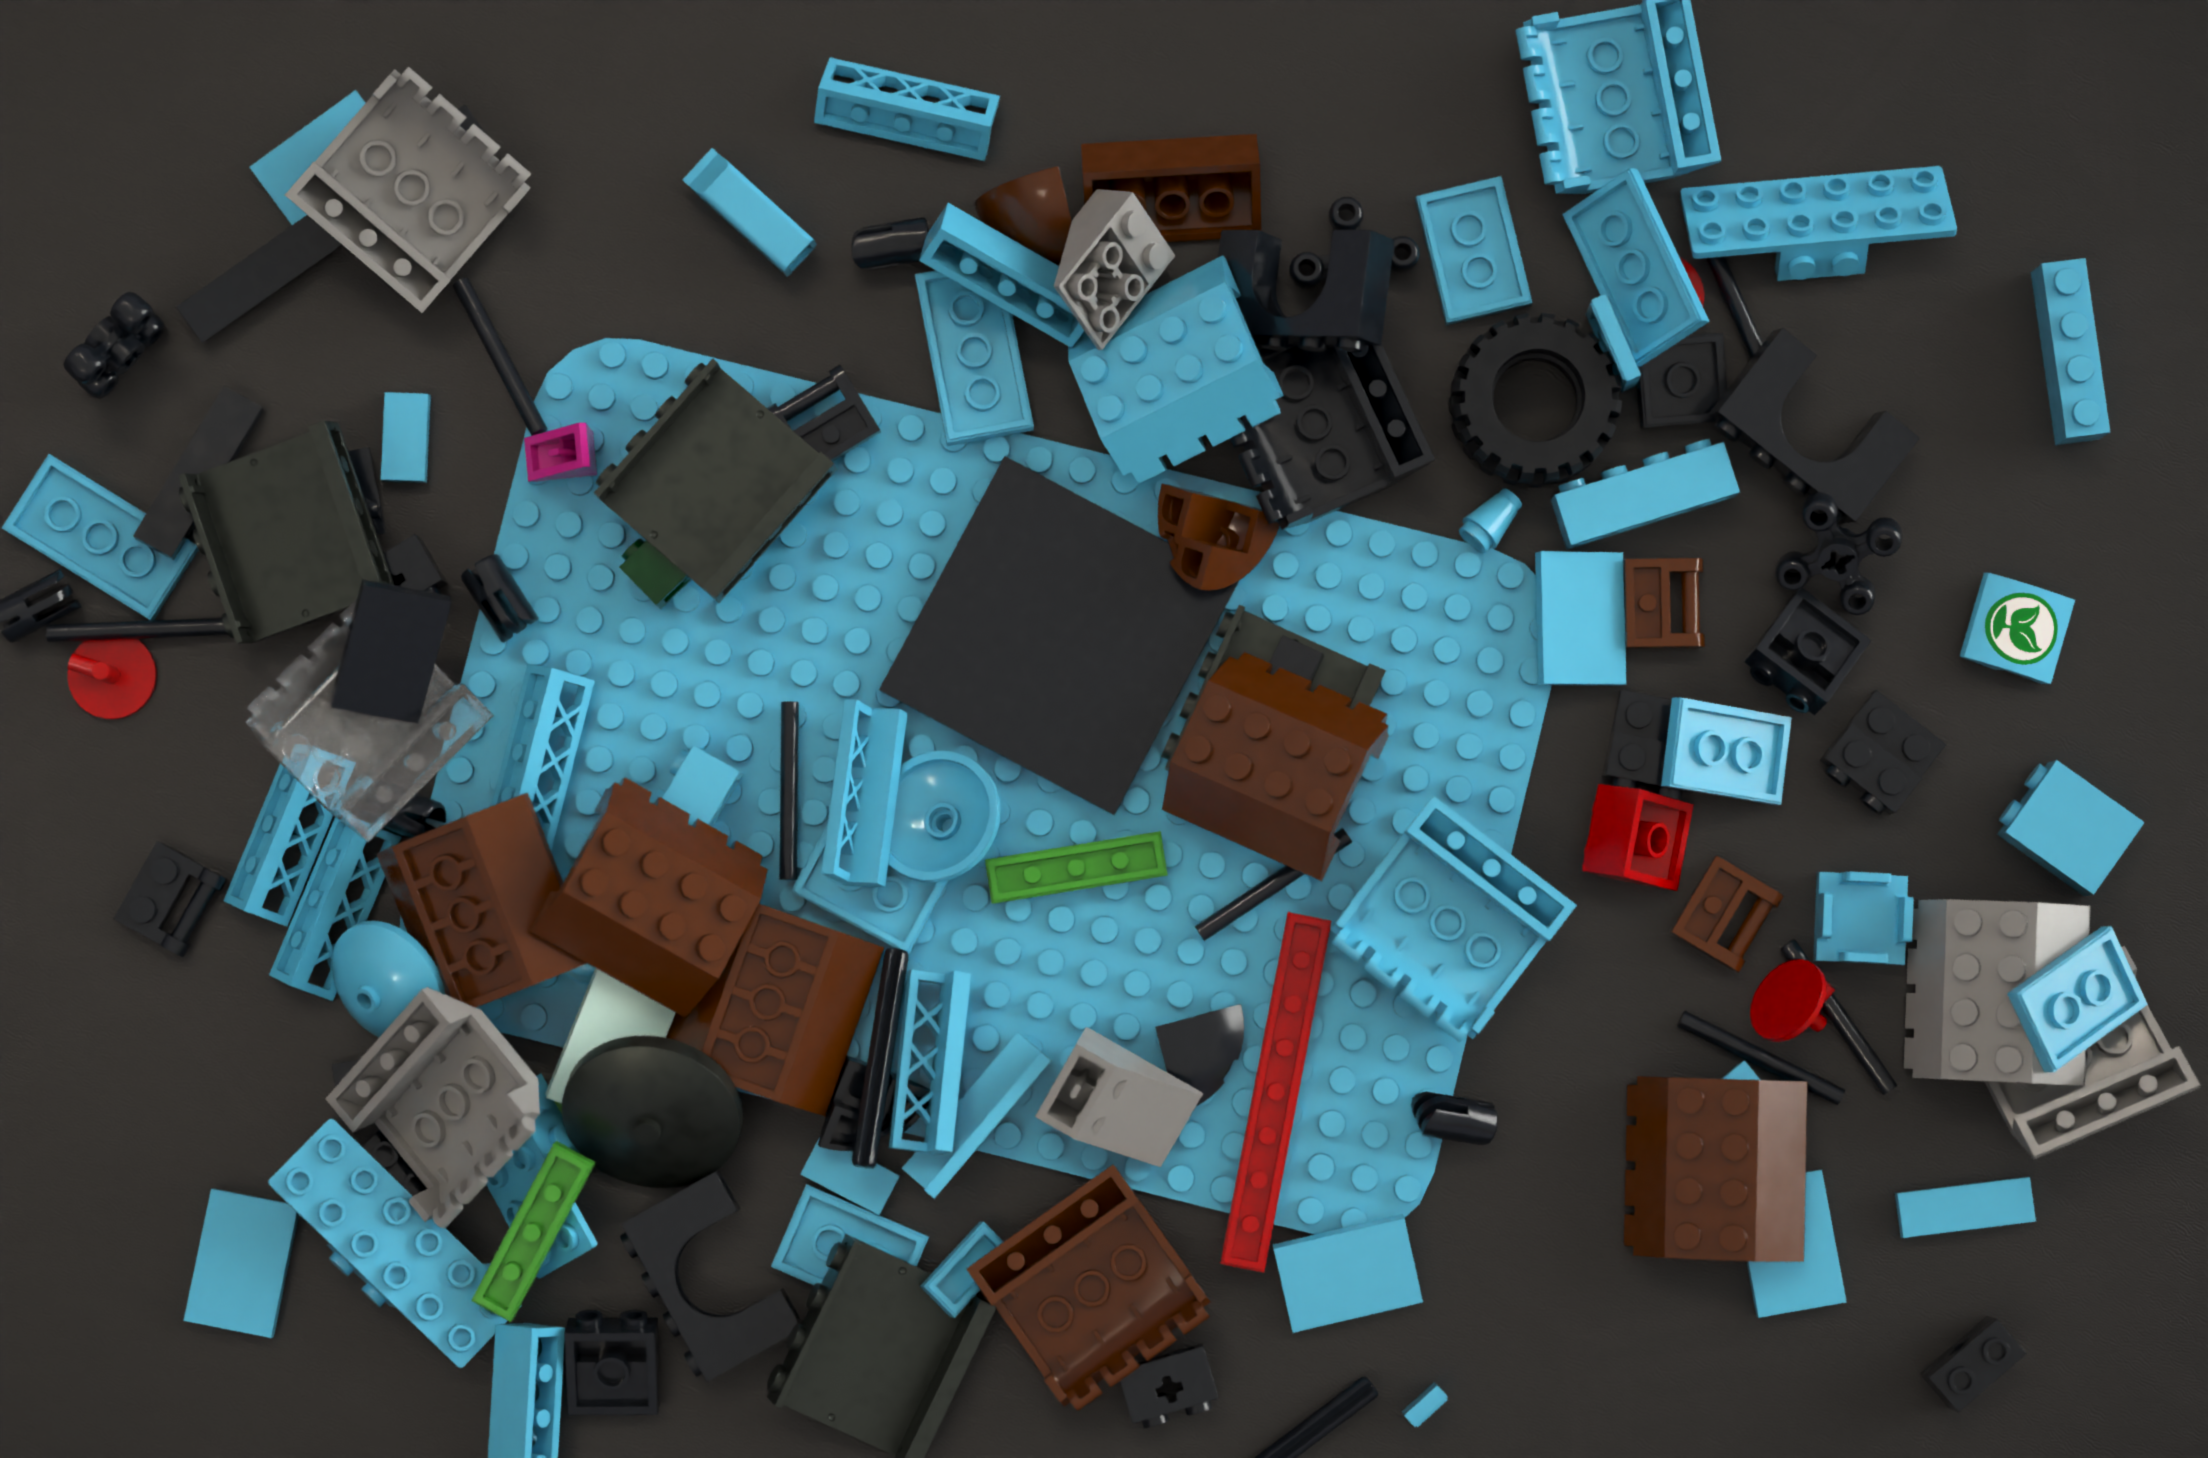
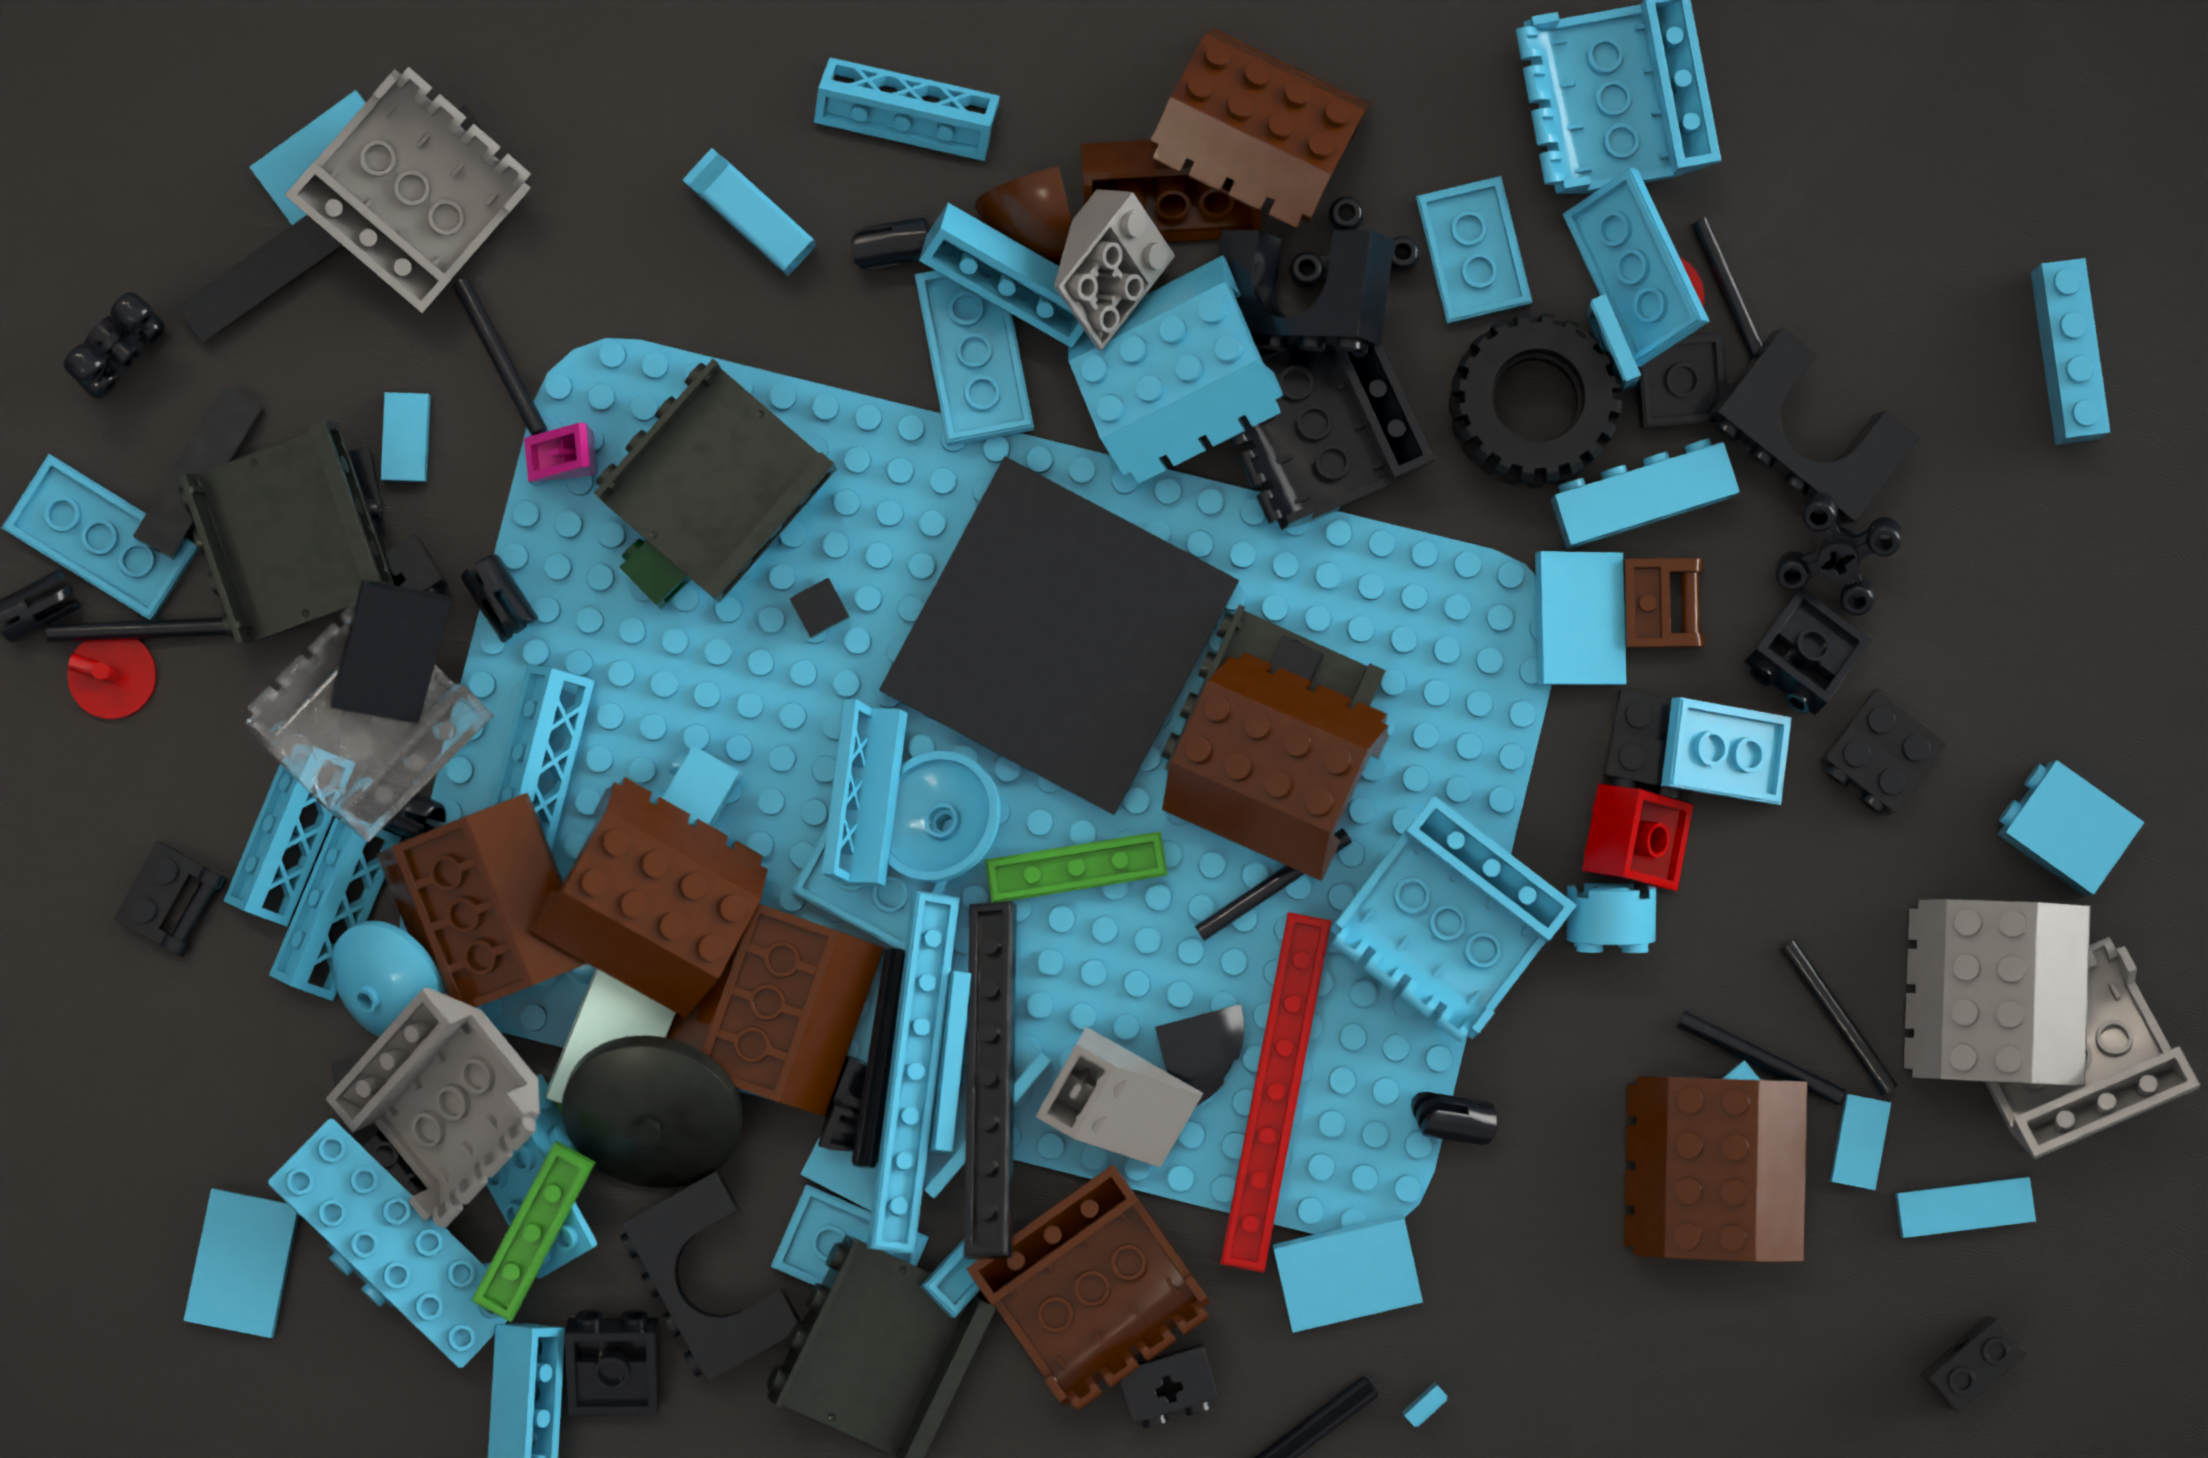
black plate [767,364,881,462] -> none
black bar [779,701,799,880] -> none
reddish brown brick [1158,483,1280,590] -> none
medium azure cone [1459,488,1522,554] -> none
reddish brown plate [1670,855,1784,973] -> none
medium azure bracket [1680,166,1957,281] -> none
medium azure tile [1746,1169,1847,1318] -> none
red shield [1750,959,1836,1042] -> none
medium azure panel [1813,872,1914,965] -> none
slope [1959,573,2075,684] -> none
medium azure tile [2007,926,2148,1072] -> none
none -> black tile [789,578,850,639]
none -> medium azure tile [867,891,960,1255]
none -> black tile [964,901,1017,1260]
none -> reddish brown slope [1150,27,1371,229]
none -> medium azure brick [1566,883,1656,953]
none -> medium azure tile [1829,1094,1891,1190]

